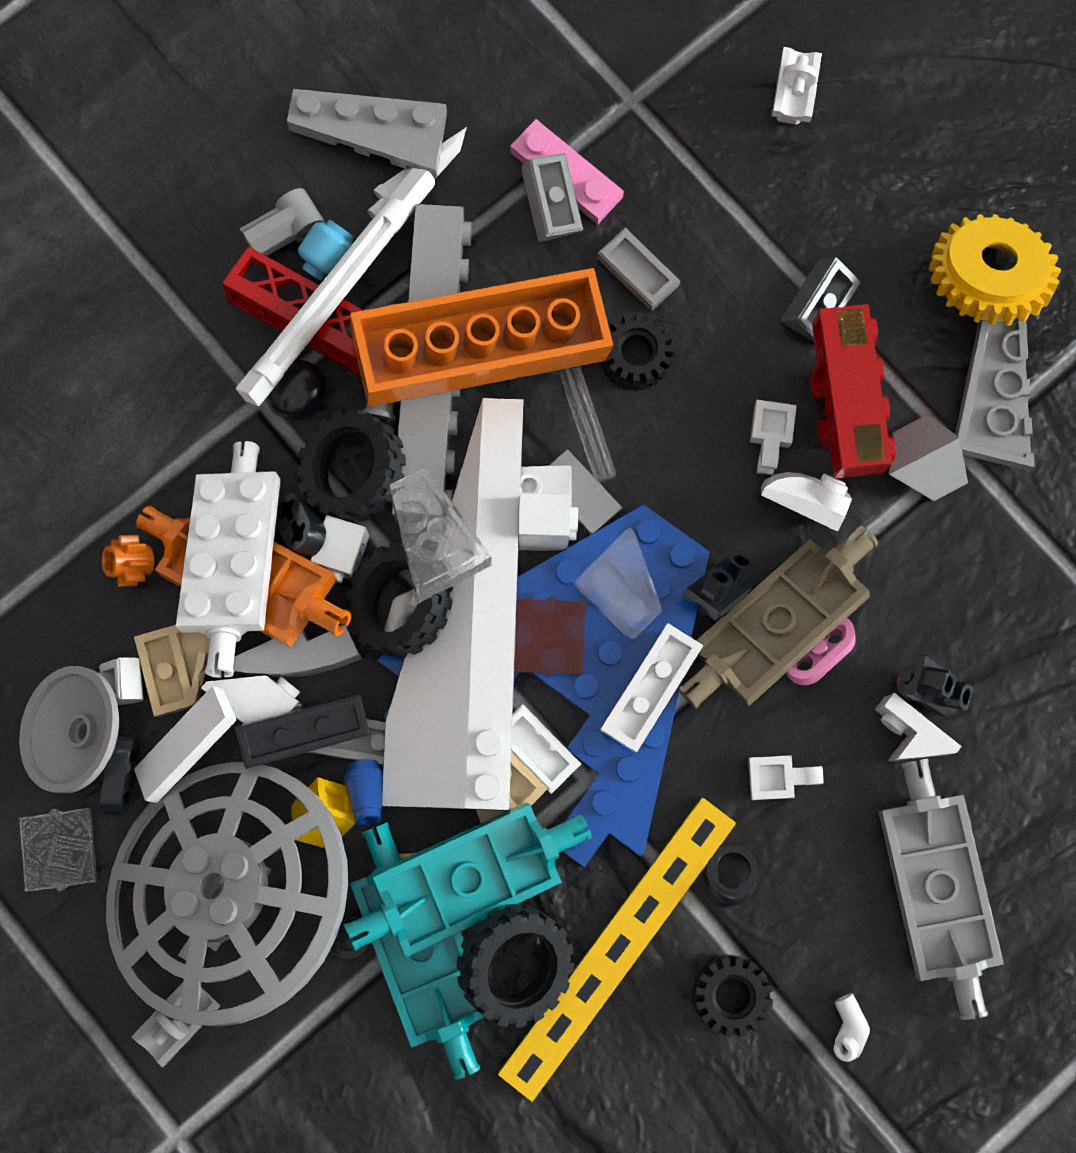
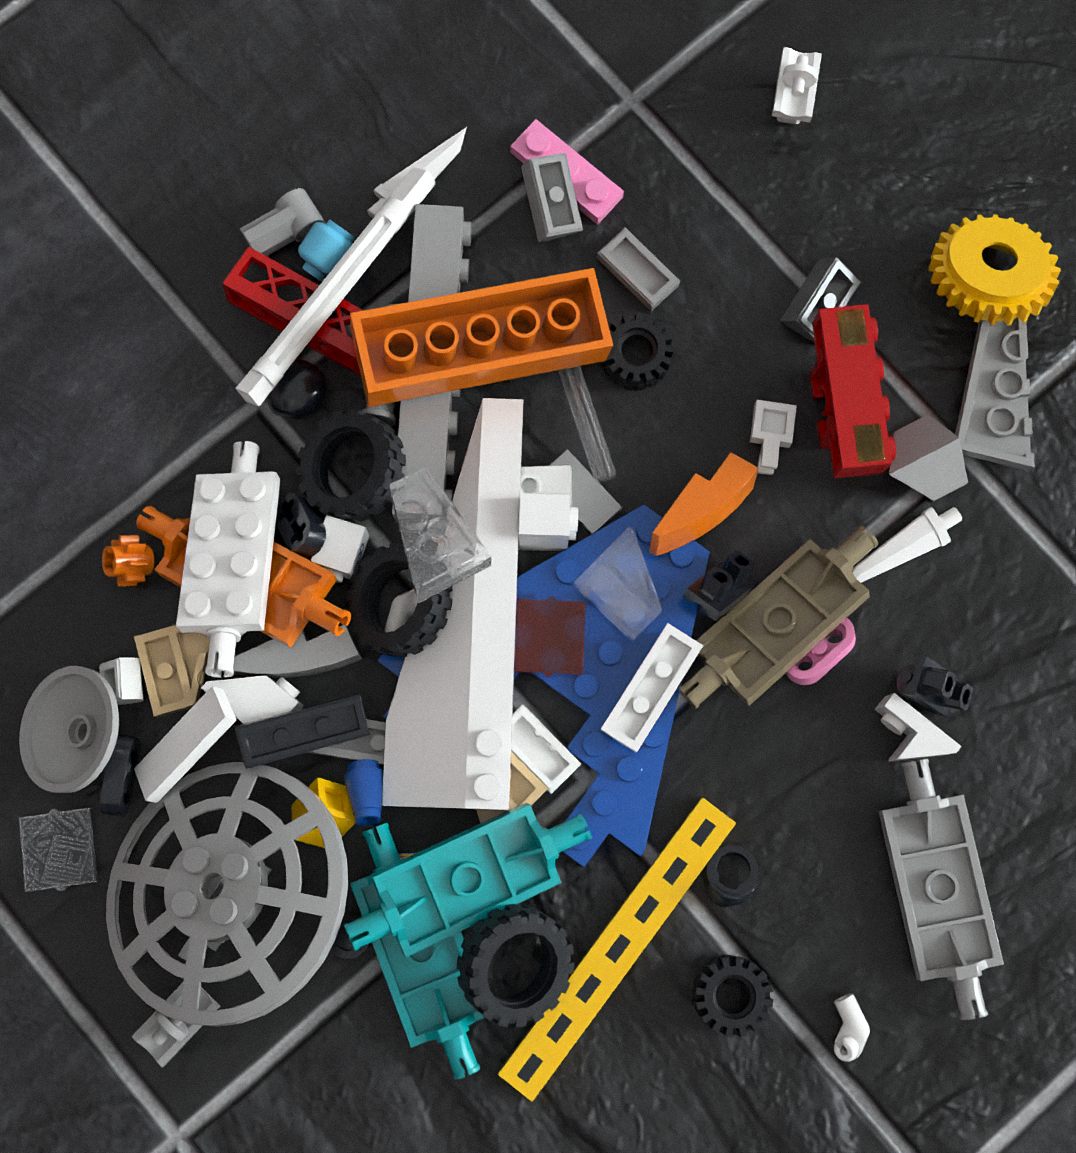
light grey wing [287,89,447,179] -> none
white plate [748,756,823,800] -> none
white slope [761,472,852,531] -> none
none -> orange slope [649,453,759,556]
none -> white bar [852,507,962,583]

